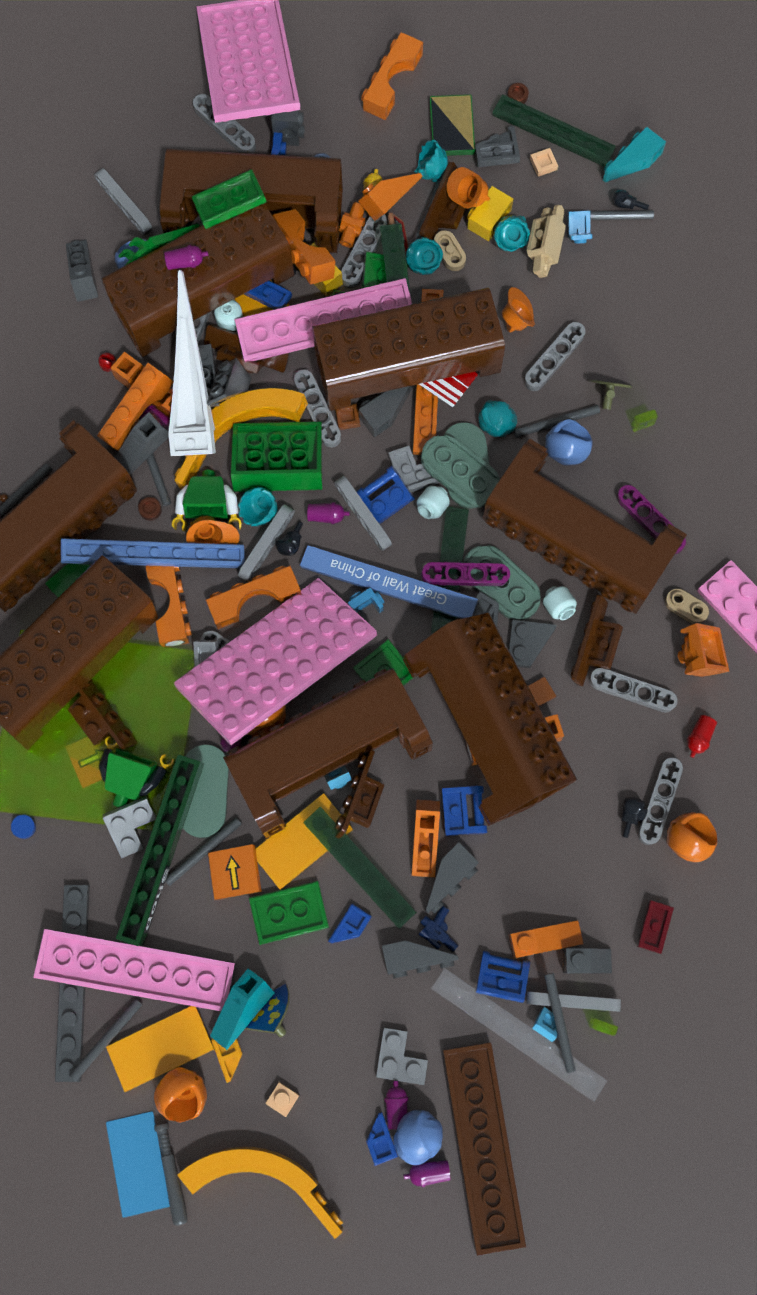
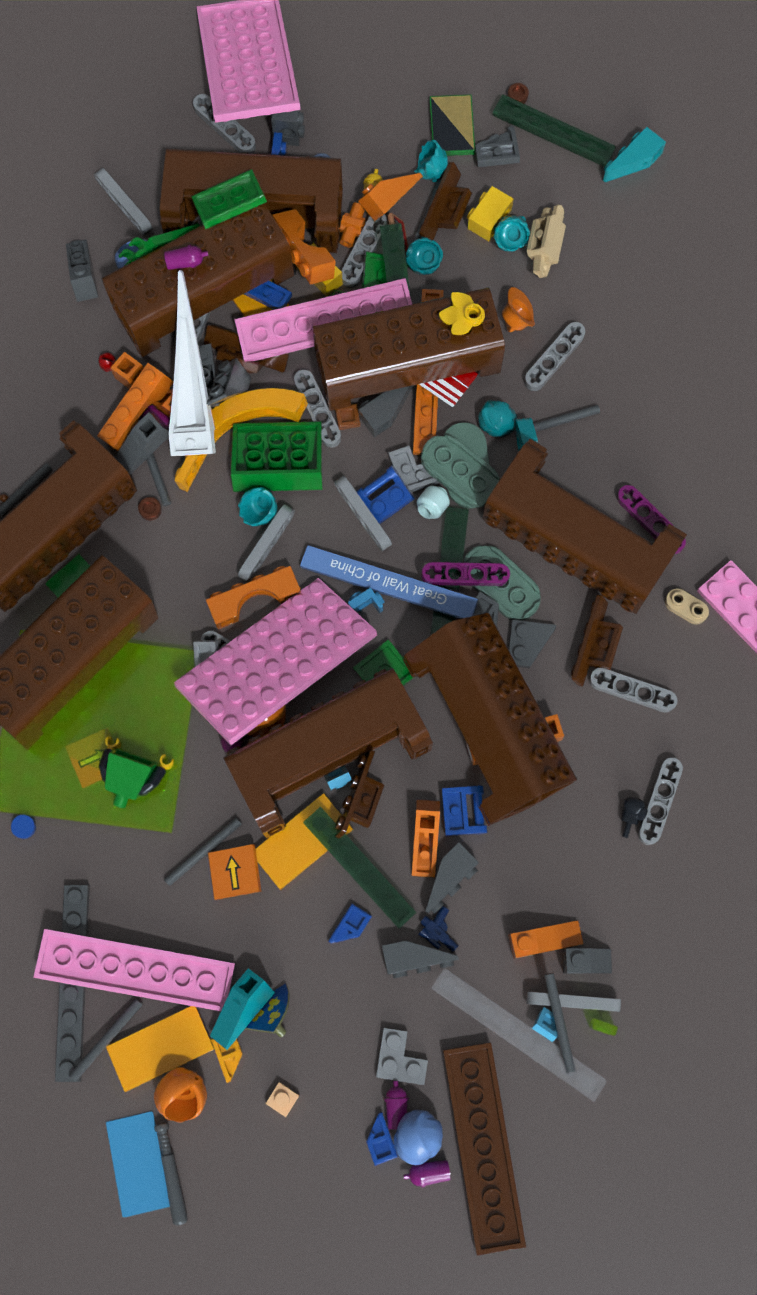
medium blue tile [60,539,245,568] -> none
reddish brown bracket [68,679,137,749] -> none
light grey plate [103,796,156,858] -> none
dark green brick [116,754,205,946] -> none
orange arch [145,566,192,648] -> none
green torso [172,469,242,531] -> none
light orange arch [177,1147,343,1239] -> none
sand green tile [183,745,229,838] -> none
orange piece [186,516,240,544] -> none
light aqua head [214,300,243,332] -> none
green tile [249,881,329,945] -> none
black piece [276,521,303,556] -> none
magenta piece [307,502,350,524] -> none
orange arch [361,32,423,120] -> none
tan plate [434,230,466,271] -> none
orange piece [447,167,490,209] -> none
blue plate [476,951,530,1003] -> none
dark orange tile [528,676,556,707] -> none
light nougat plate [530,148,558,177] -> none
light aqua head [543,586,577,620] -> none
medium blue piece [545,419,593,466] -> none
bracket [568,210,592,243] -> none
olive shield [588,379,632,410] -> none
dark grey bar [590,210,654,220] -> none
black piece [613,189,649,210] -> none
clear neon green tile [631,410,658,432] -> none
dark red plate [637,900,674,954] -> none
orange piece [666,812,718,862] -> none
orange brick [678,623,729,677] -> none
red piece [687,715,717,758] -> none
none -> yellow plate [439,292,485,335]
none -> teal piece [515,417,538,451]

